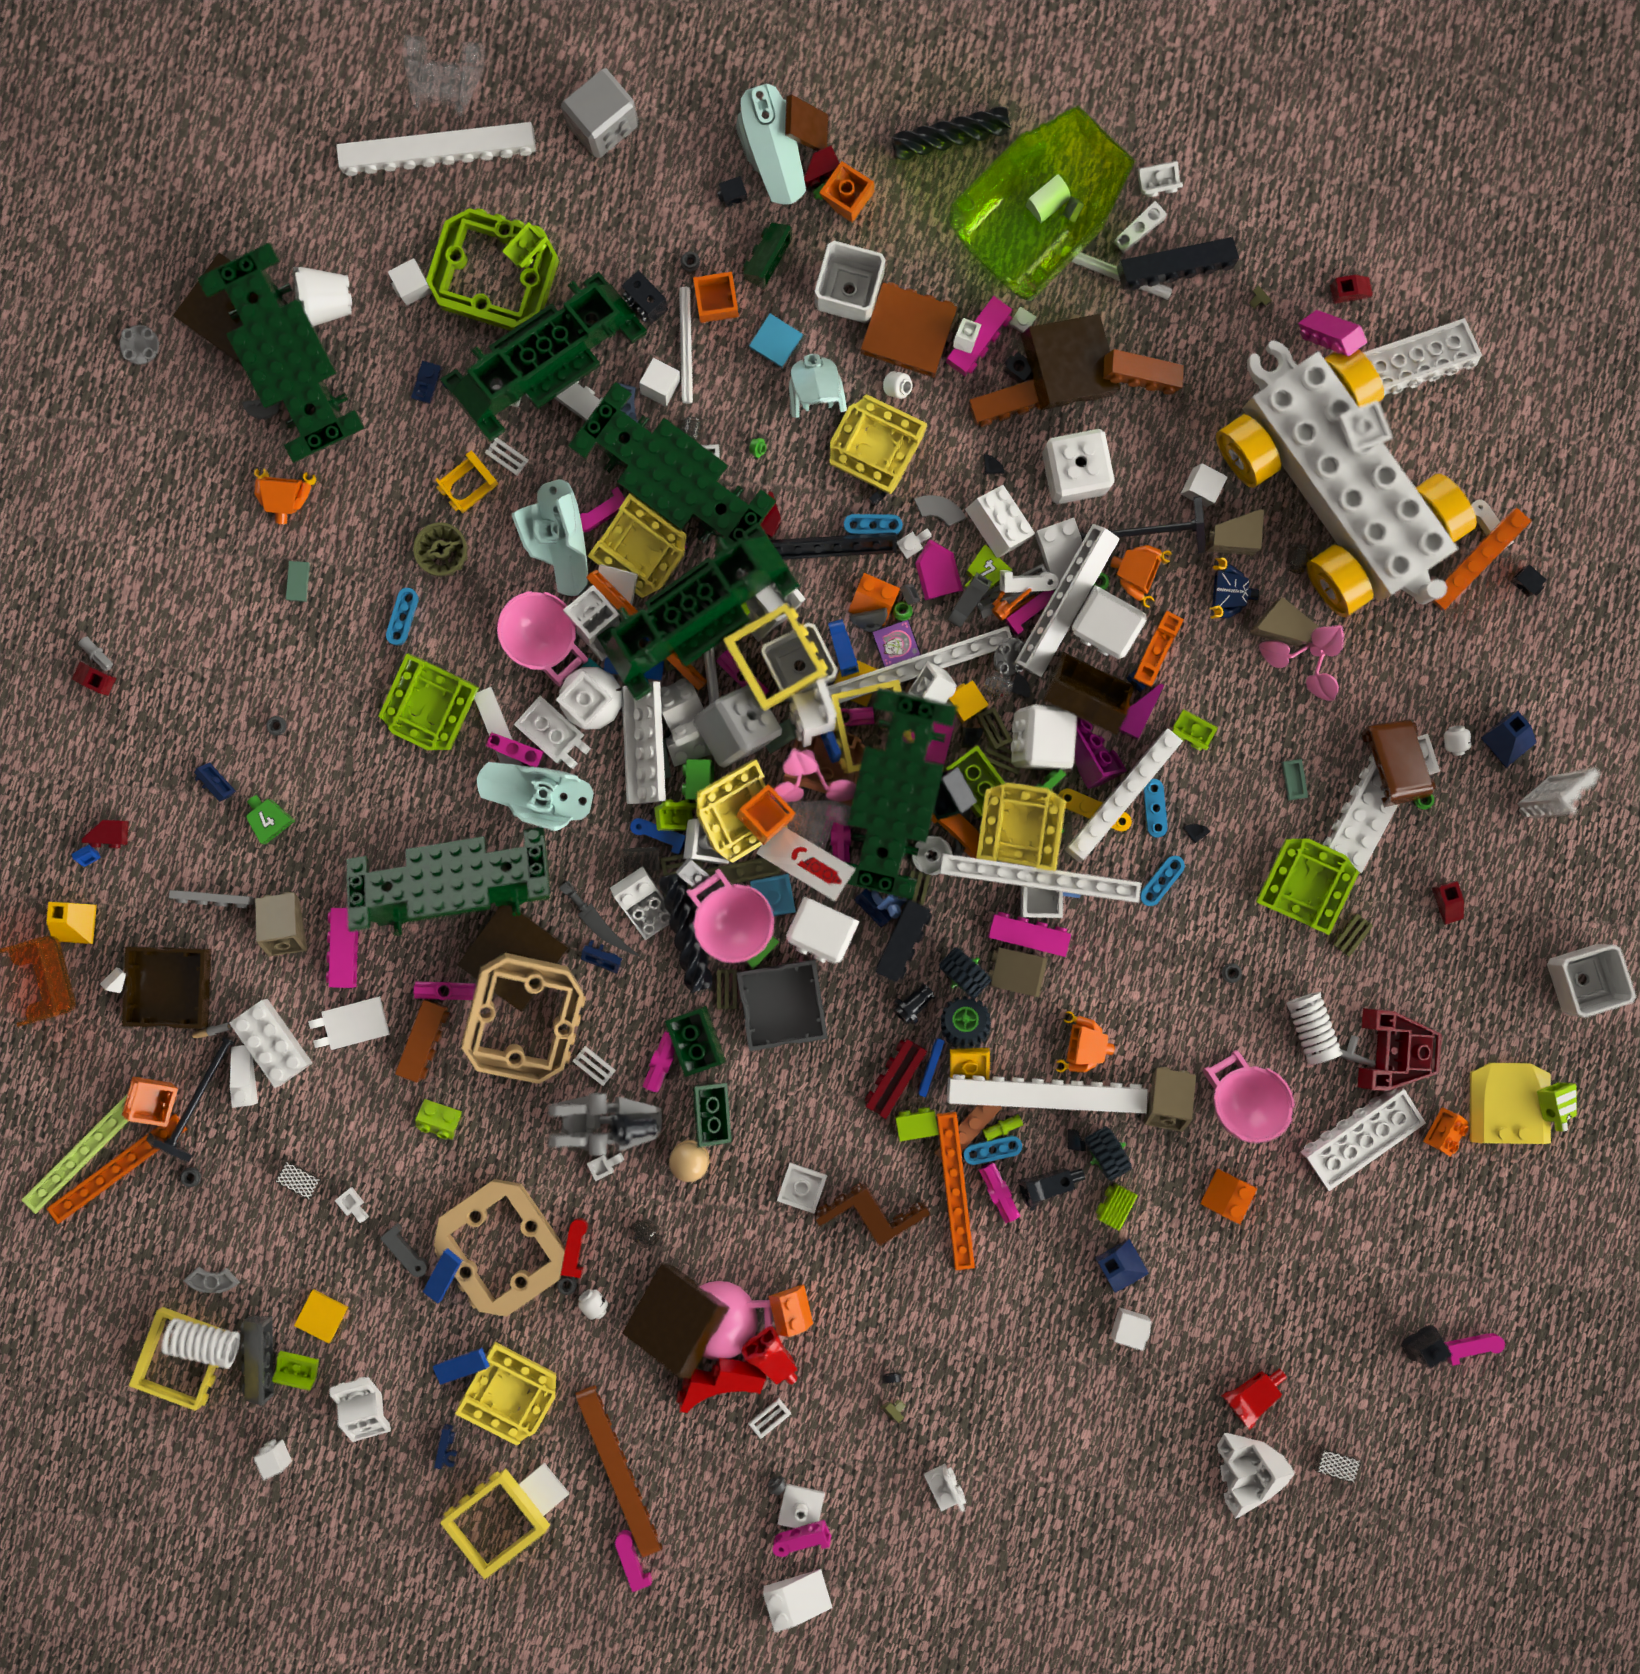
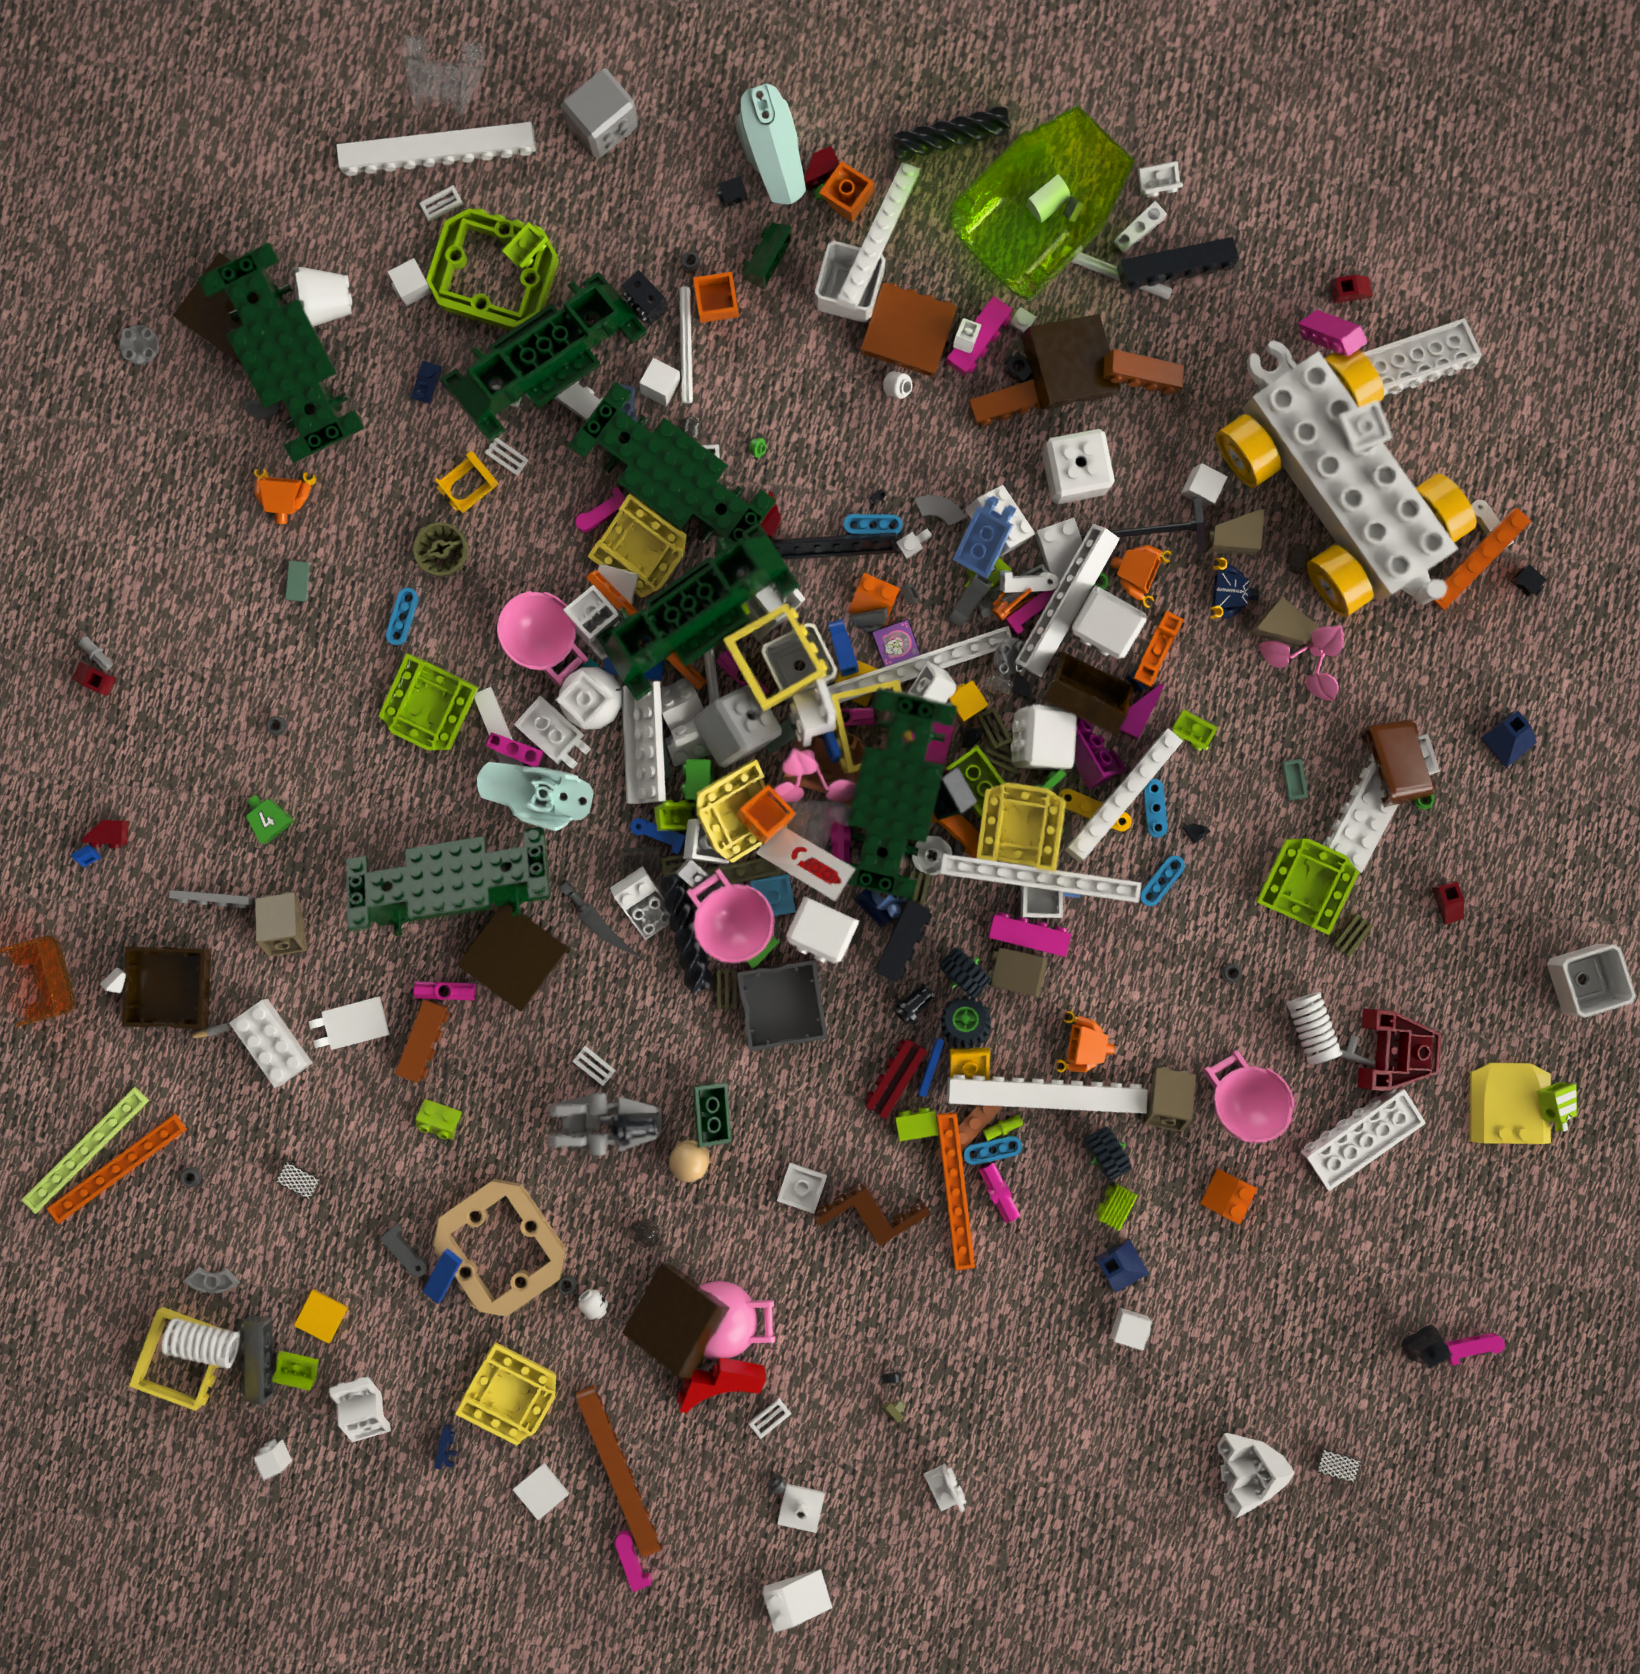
yellow slope [46,902,97,944] -> none
orange piece [122,1076,178,1127] -> none
black tile [146,1037,234,1163] -> none
dark blue plate [194,762,236,802] -> none
white slope [230,1045,258,1108] -> none
dark pink brick [326,908,358,988] -> none
white plate [335,1187,369,1223] -> none
blue tile [433,1348,490,1385] -> none
light yellow window [440,1468,550,1580] -> none
tan panel [461,953,586,1084] -> none
light aqua piece [512,479,589,596] -> none
red leg [561,1218,588,1278] -> none
dark blue plate [581,940,622,974] -> none
white plate [587,1153,624,1181] -> none
dark pink piece [642,1031,675,1093] -> none
dark green slope [665,1006,726,1077] -> none
red piece [741,1326,798,1385] -> none
medium azure tile [749,314,803,368] -> none
orange slope [768,1284,813,1337] -> none
dark pink leg [773,1520,831,1557] -> none
reddish brown tile [785,95,828,151] -> none
light aqua piece [789,354,847,418] -> none
light yellow wedge [830,394,927,494] -> none
bright green plate [893,601,913,621] -> none
dark pink tile [915,539,963,600] -> none
black tile [984,454,1005,475] -> none
black piece [1017,1168,1085,1211] -> none
black tile [1067,1129,1086,1151] -> none
red piece [1221,1368,1287,1430] -> none
olive tile [1249,285,1272,309] -> none
orange bracket [1423,1107,1469,1157] -> none
white head [1444,726,1472,756] -> none
white bracket [1517,768,1600,819] -> none
none -> white tile [419,185,463,221]
none -> white plate [836,162,920,310]
none -> medium blue tile [953,496,1016,578]

